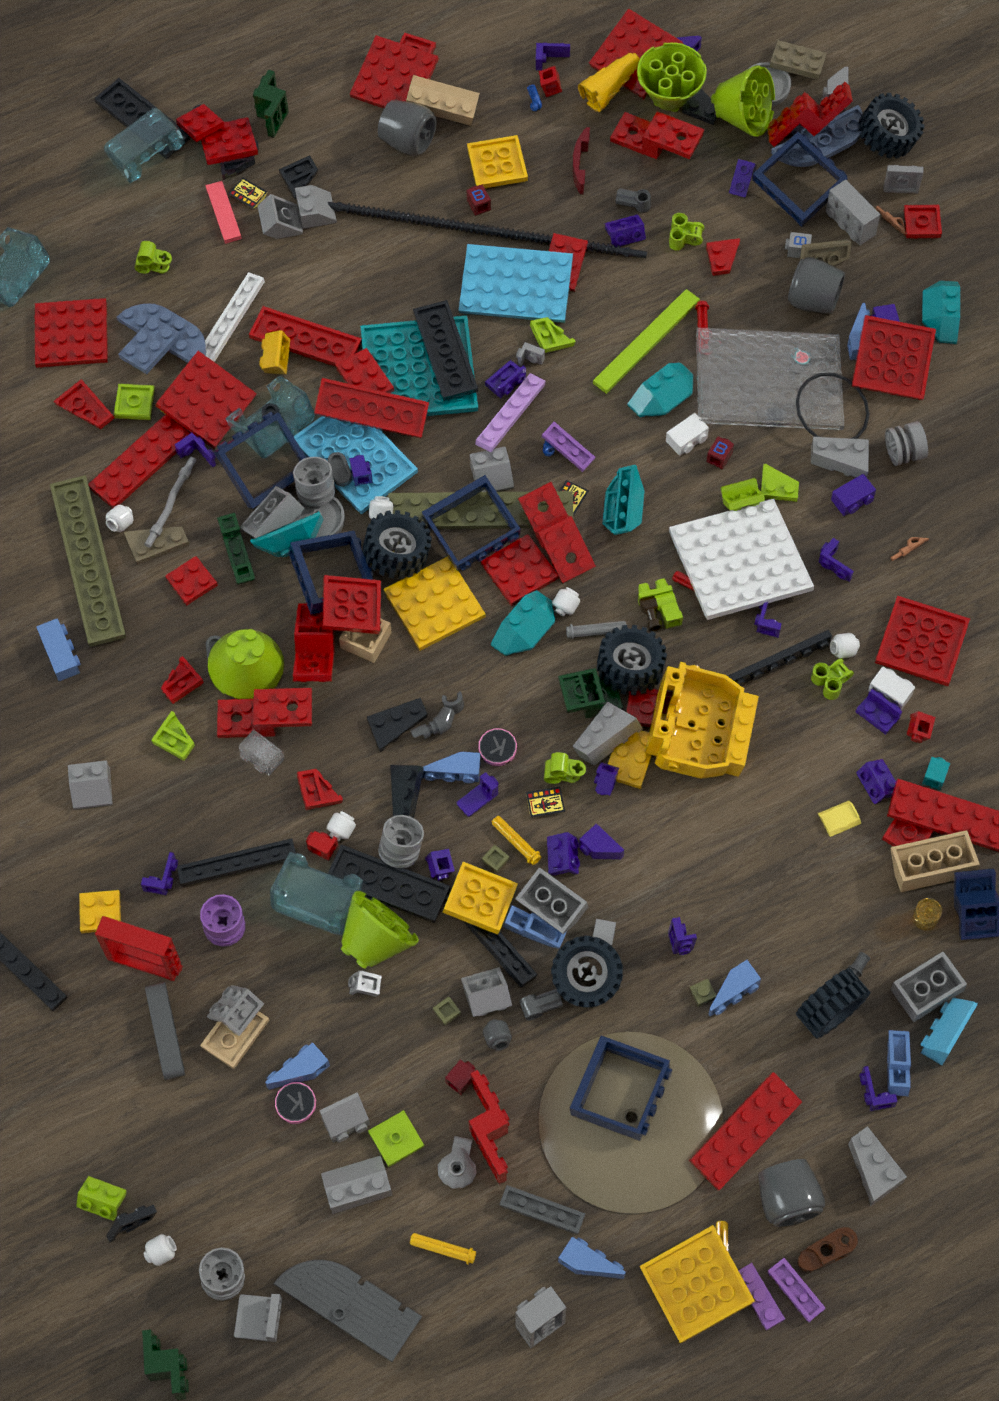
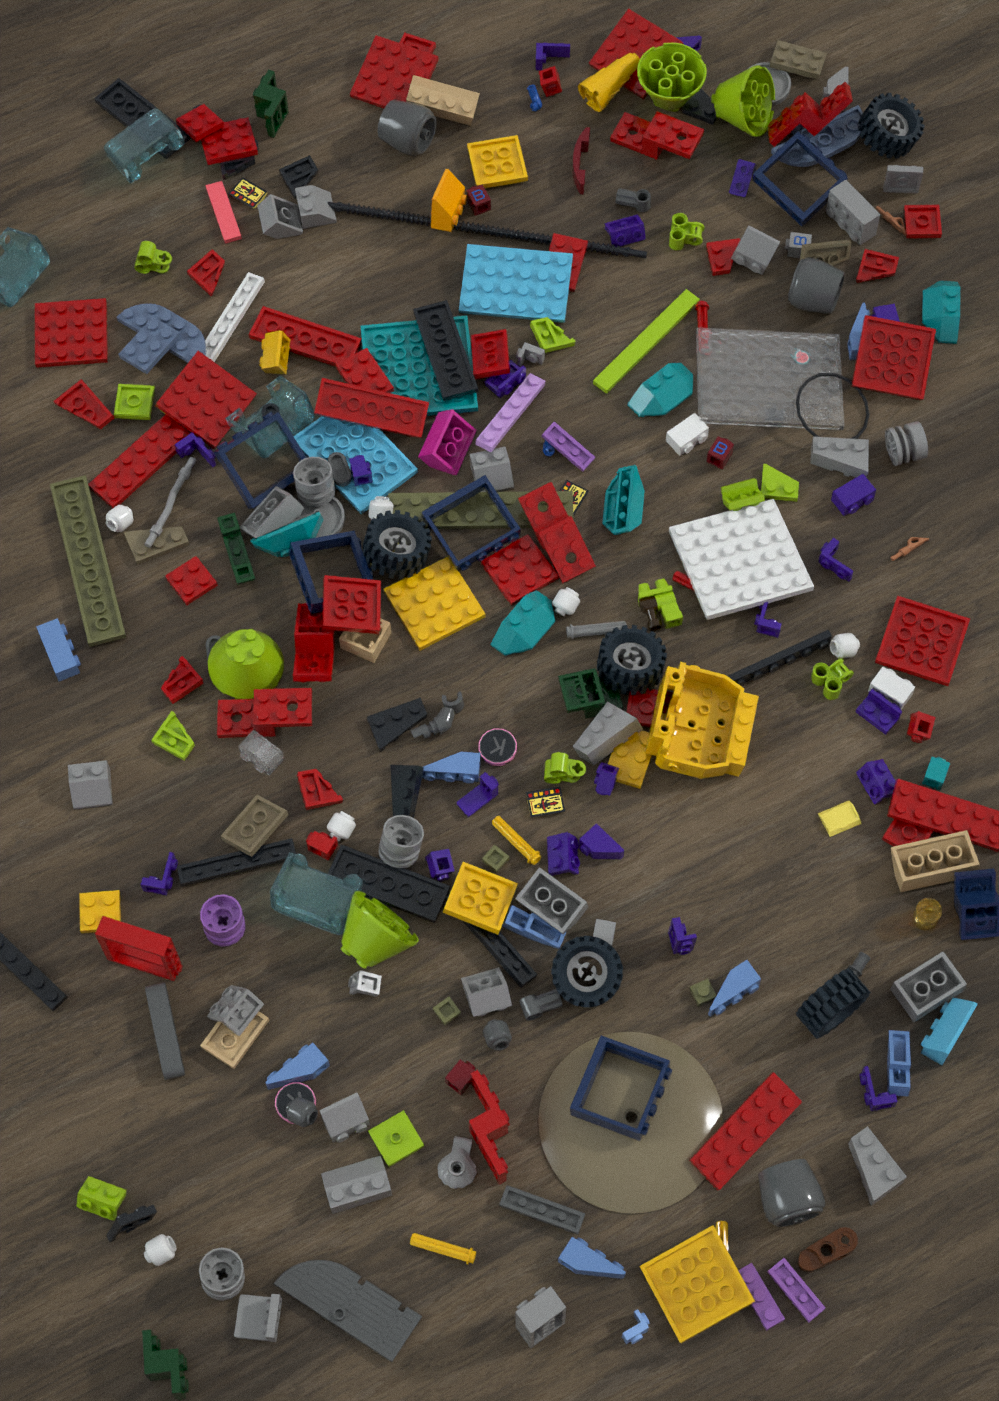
none -> red wing [187,249,225,296]
none -> dark tan plate [221,795,288,857]
none -> dark grey head [286,1097,318,1127]
none -> dark pink slope [418,409,477,475]
none -> light orange slope [431,169,467,232]
none -> red plate [471,329,510,379]
none -> light blue bracket [622,1309,650,1344]
none -> light grey slope [731,226,780,275]
none -> red wing [856,249,899,283]

